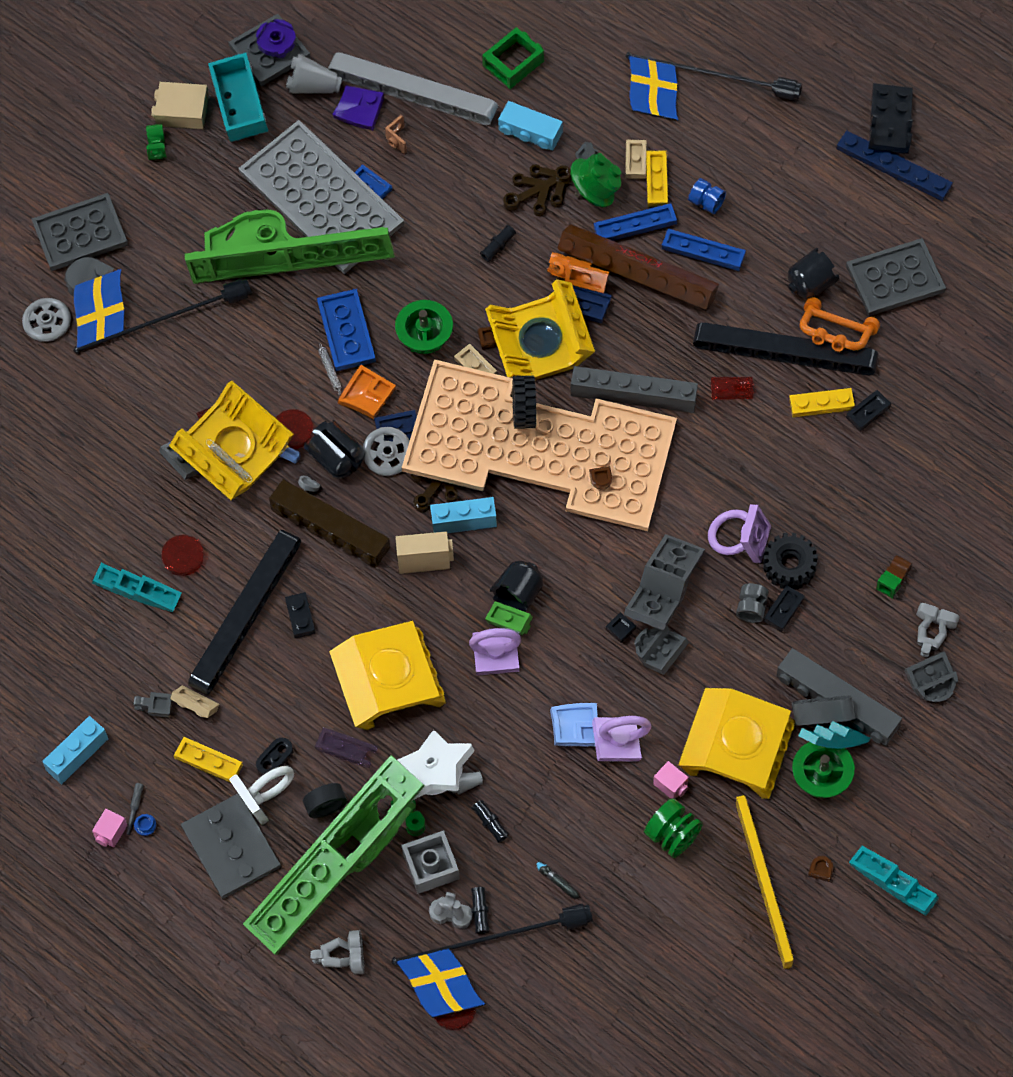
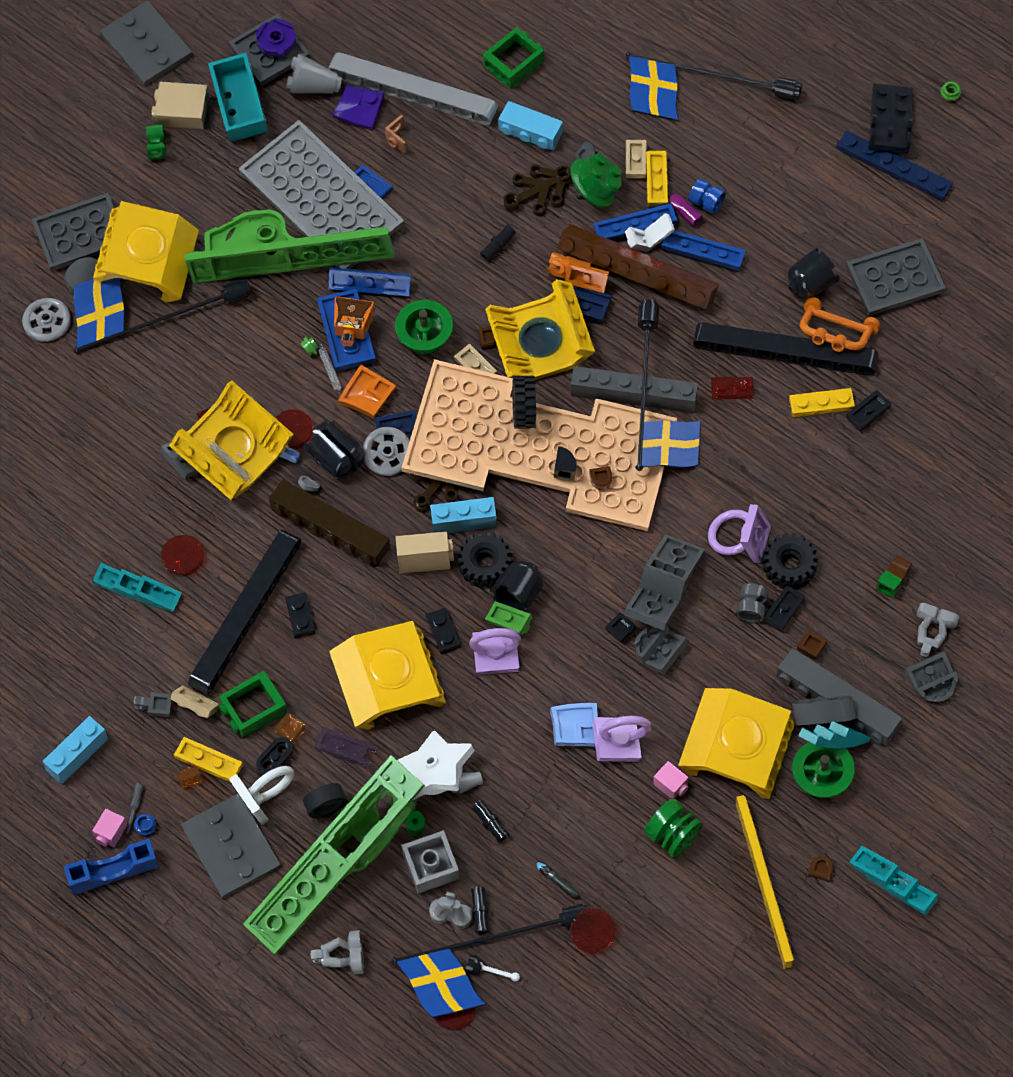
none -> blue arch [63,839,159,895]
none -> yellow panel [93,201,199,303]
none -> dark grey plate [99,1,193,87]
none -> clear orange plate [176,766,202,789]
none -> green window [218,671,288,738]
none -> clear orange plate [274,713,305,744]
none -> bright green plate [301,337,319,356]
none -> blue plate [328,267,411,296]
none -> torso [334,297,375,347]
none -> black plate [425,607,461,654]
none -> black tyre [458,531,512,588]
none -> hinge [465,954,520,982]
none -> black brick [554,446,576,481]
none -> clear red tile [570,908,616,953]
none -> white bracket [625,213,675,252]
none -> flag [635,299,700,471]
none -> magenta bar [670,194,702,227]
none -> reddish brown plate [797,630,827,660]
none -> bright green plate [941,82,961,101]

